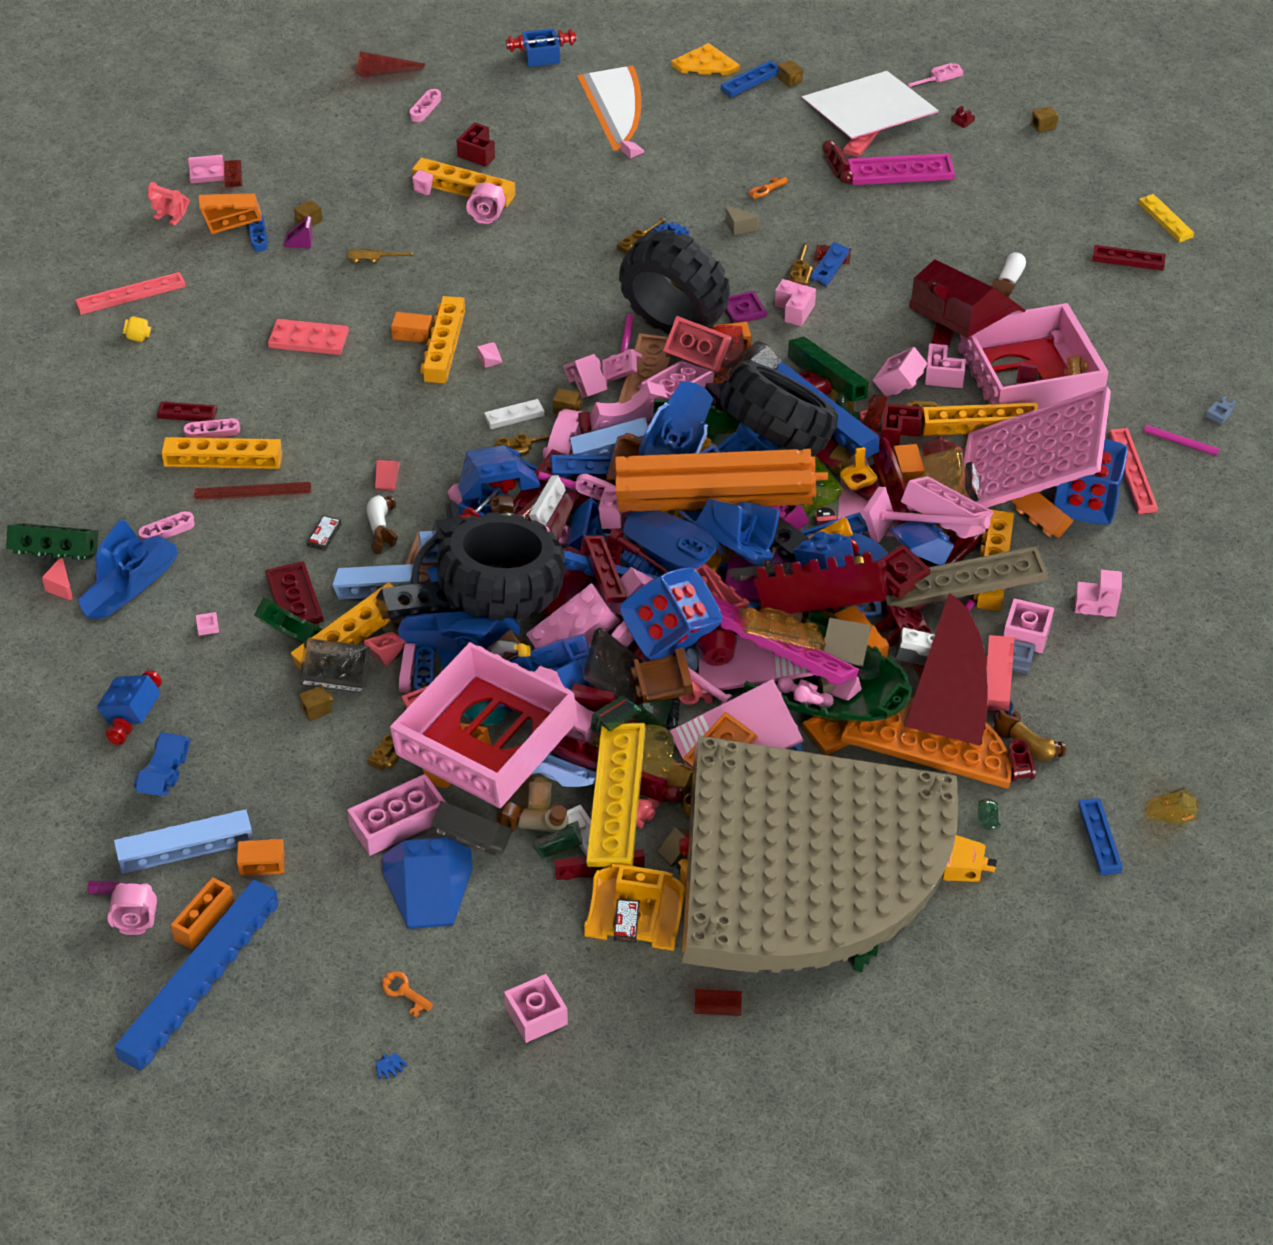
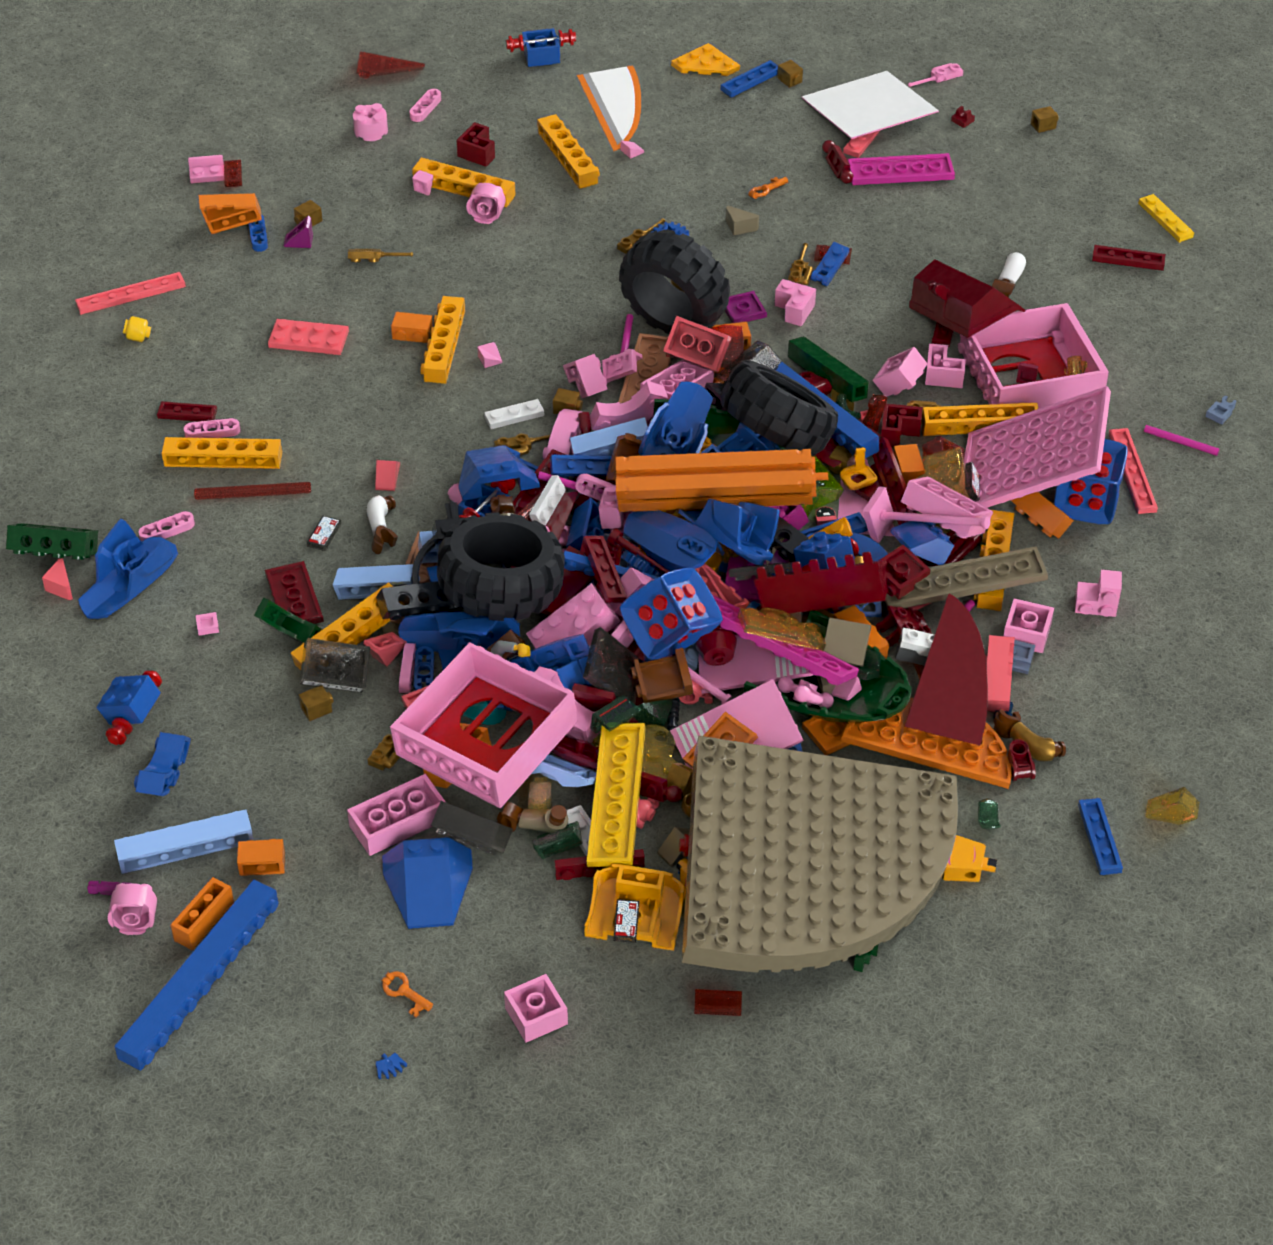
coral piece [148,182,190,225] -> none
none -> bright pink brick [353,103,388,141]
none -> light orange brick [537,114,600,189]

